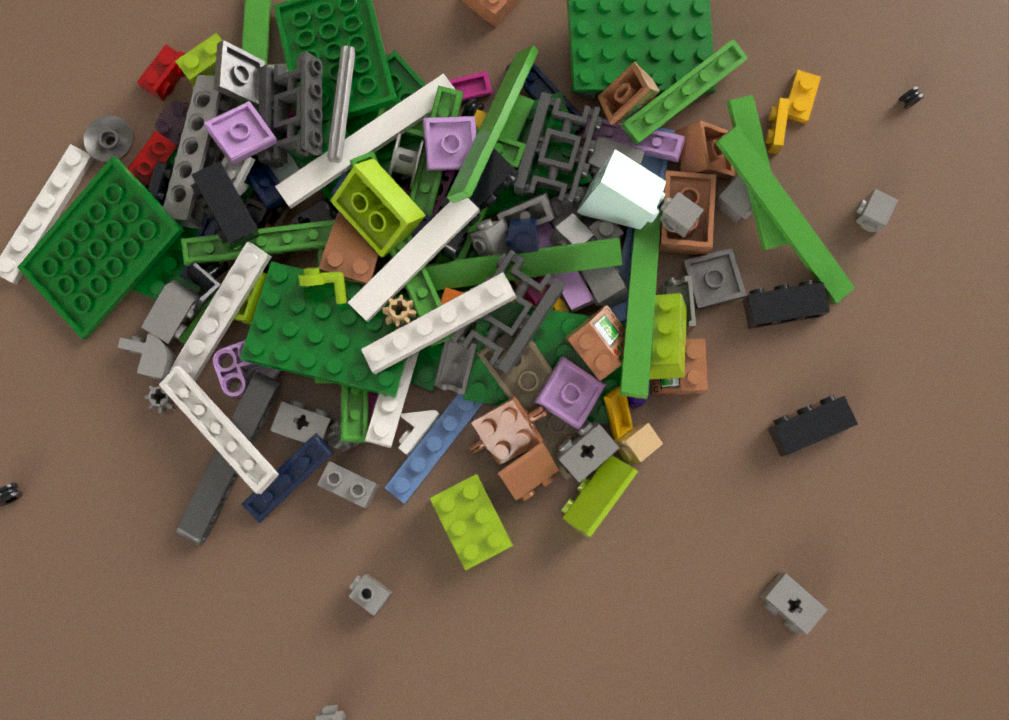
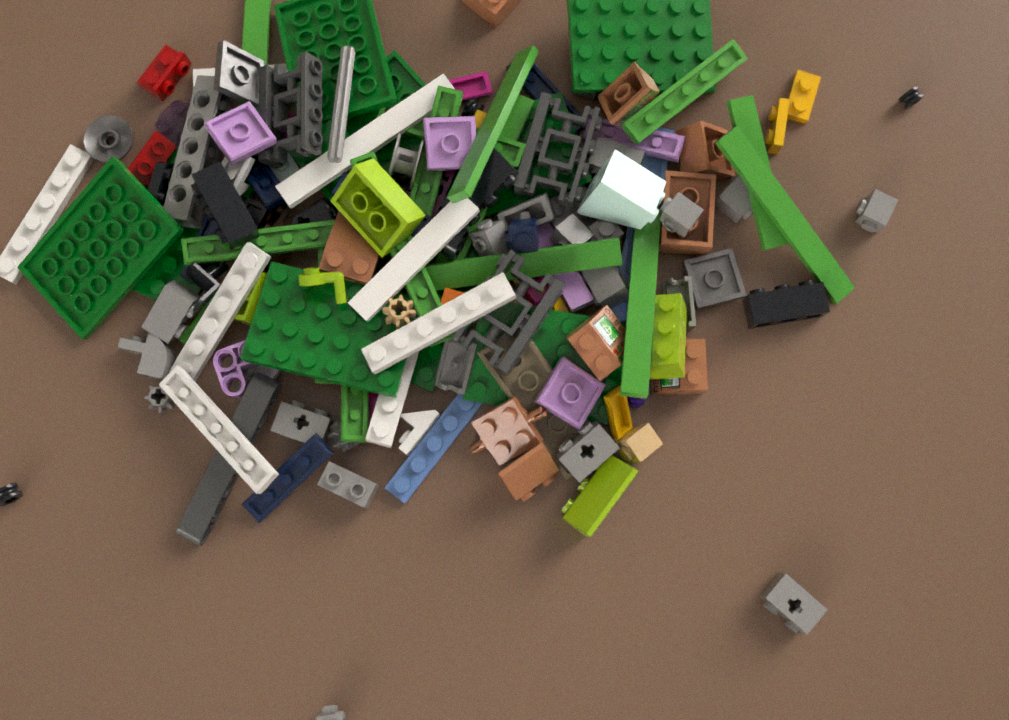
lime brick [176,33,222,86] -> none
light grey brick [349,574,393,616] -> none
lime brick [430,474,513,571] -> none
black brick [768,395,858,457] -> none

